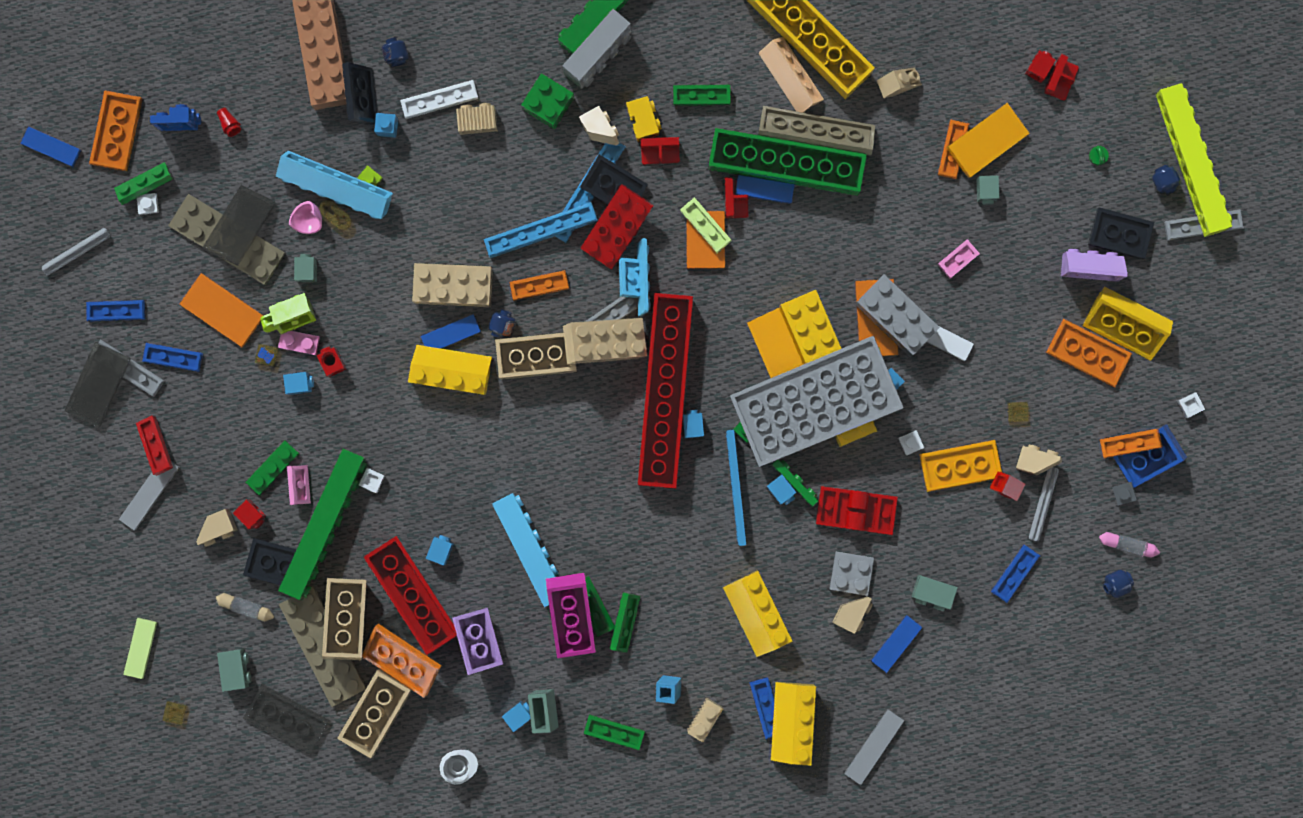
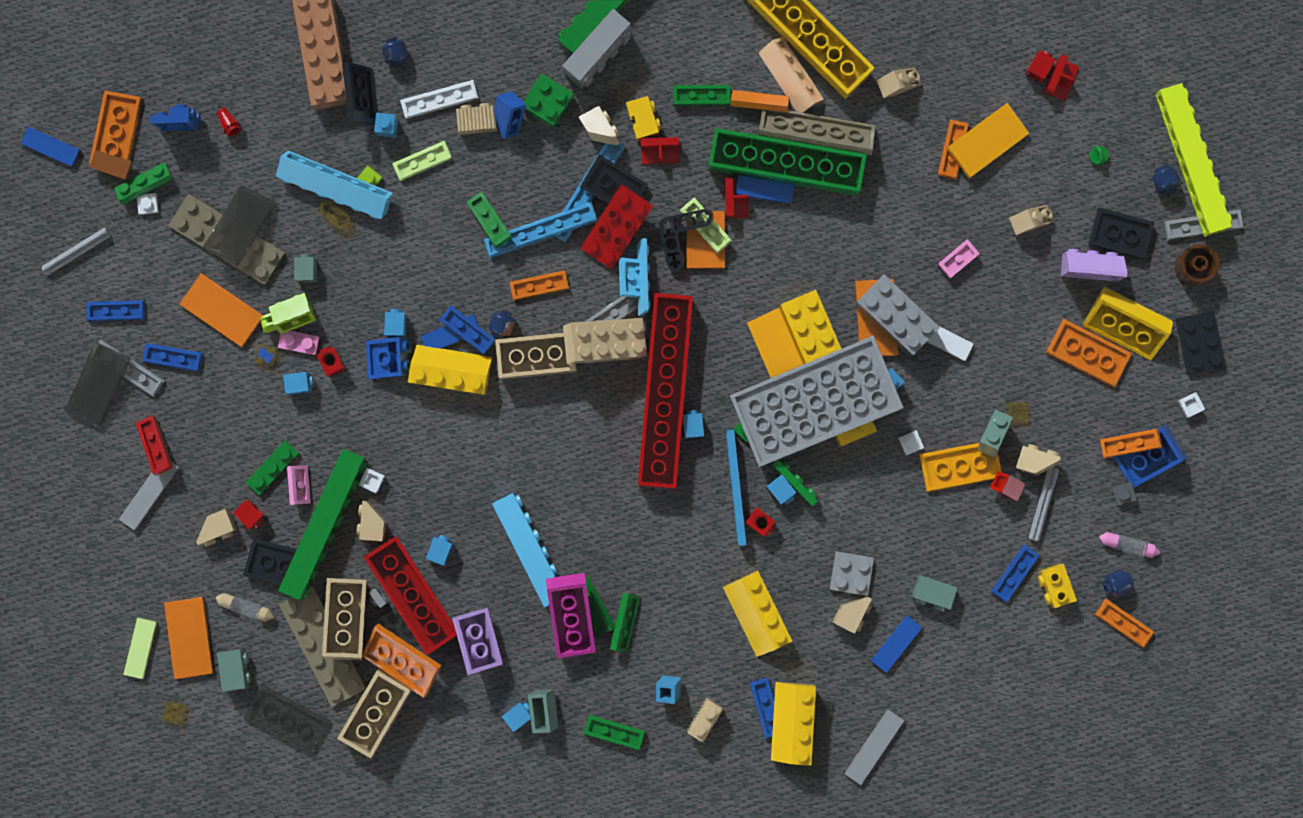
bright pink helmet [289,201,322,234] -> none
tan brick [412,263,493,307] -> none
white piece [440,750,478,785] -> none
red plate [816,486,898,535] -> none
sand green brick [976,176,999,205] -> none
none -> dark orange tile [89,150,133,181]
none -> orange tile [164,597,214,679]
none -> tan slope [357,501,387,541]
none -> blue plate [366,337,411,379]
none -> light grey plate [369,587,389,608]
none -> dark azure brick [384,309,407,337]
none -> yellowish green tile [392,141,452,182]
none -> blue tile [439,305,496,355]
none -> green plate [466,192,513,248]
none -> blue slope [494,91,526,139]
none -> black beam [659,209,714,272]
none -> orange tile [730,90,789,112]
none -> red brick [745,507,776,537]
none -> sand green brick [978,410,1013,458]
none -> tan slope [1009,205,1054,235]
none -> yellow brick [1037,564,1077,608]
none -> orange tile [1095,599,1154,648]
none -> reddish brown brick [1175,244,1220,285]
none -> black plate [1175,311,1226,375]

